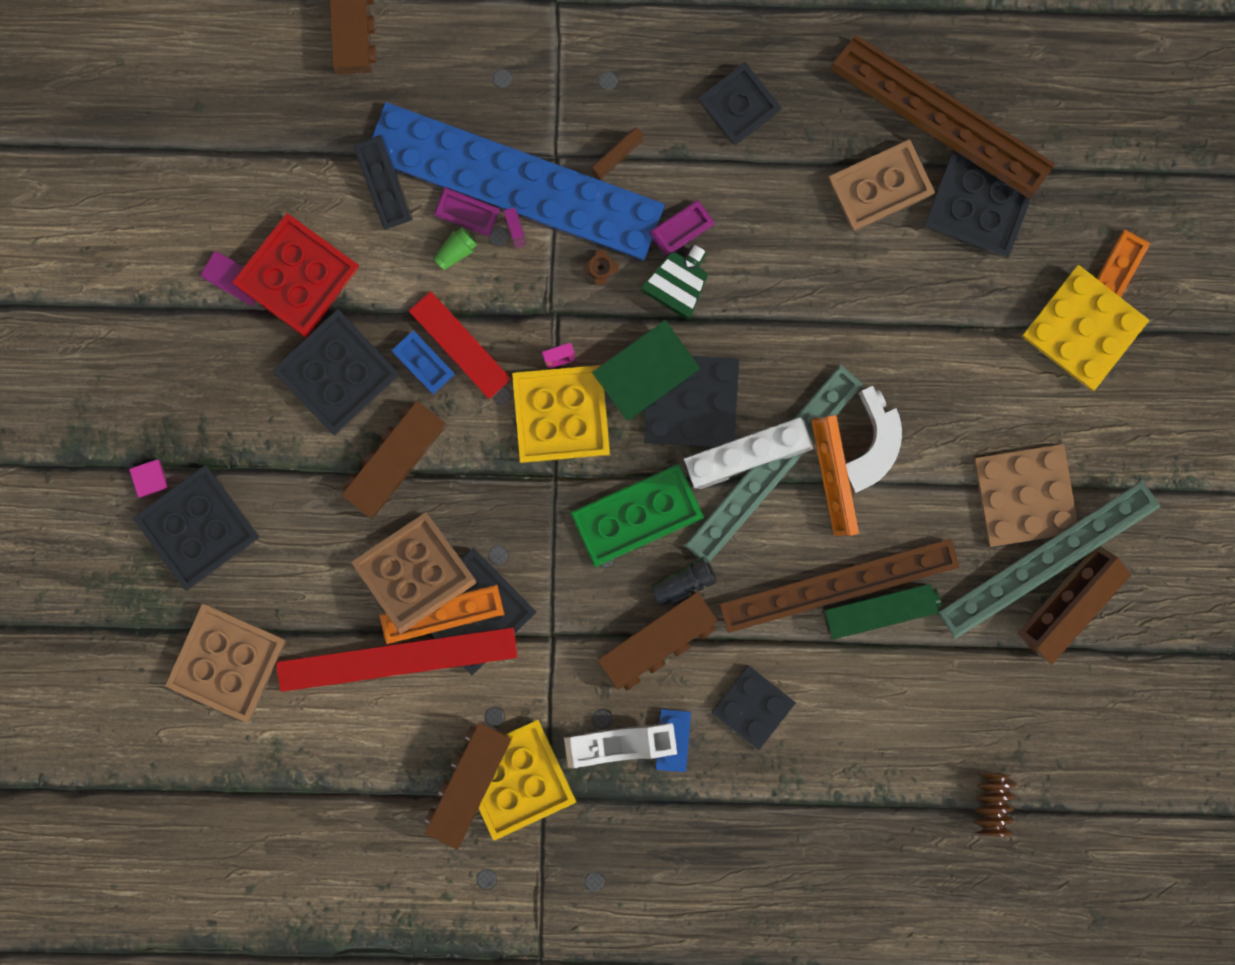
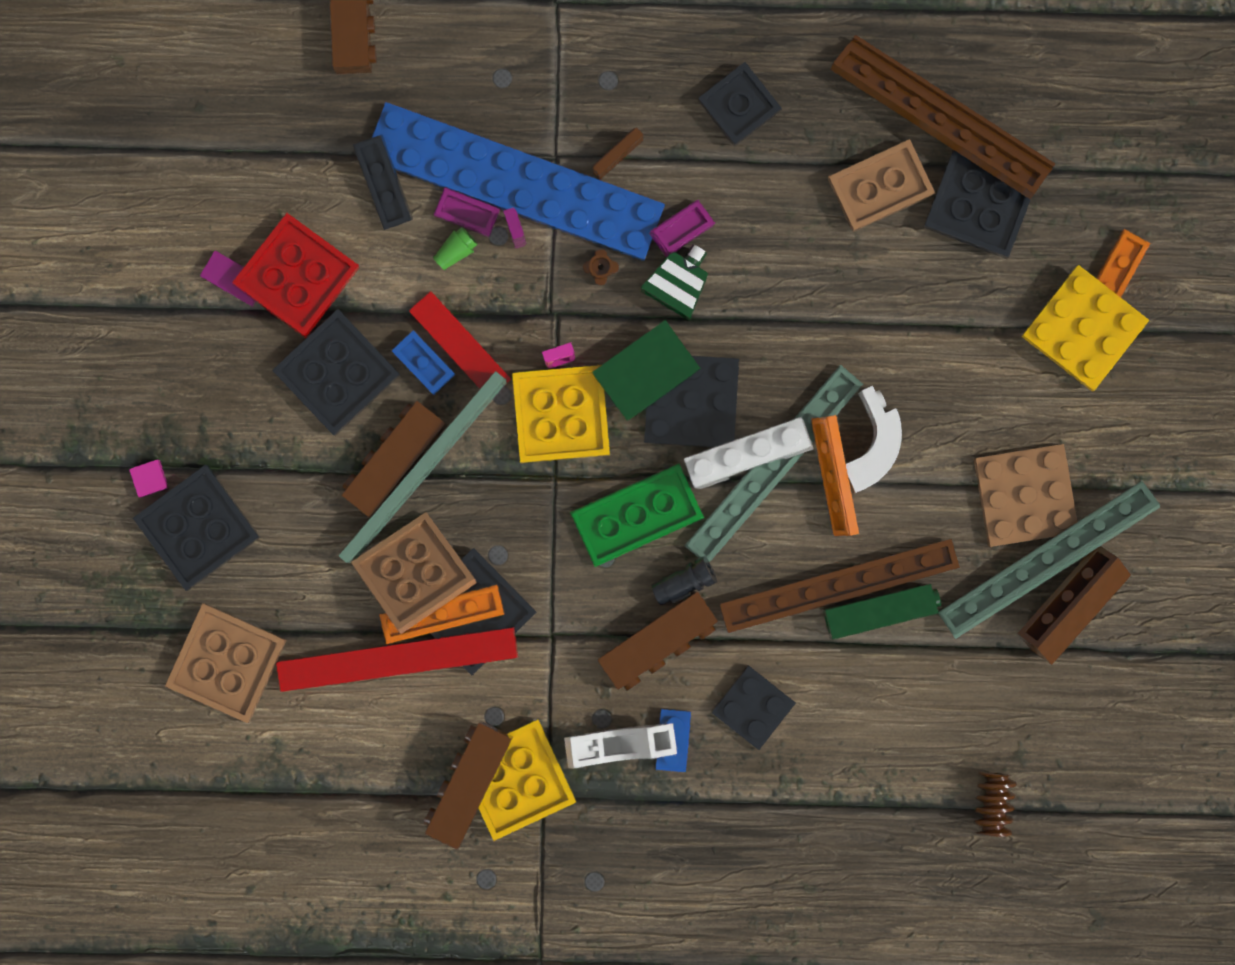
none -> sand green tile [339,371,507,563]

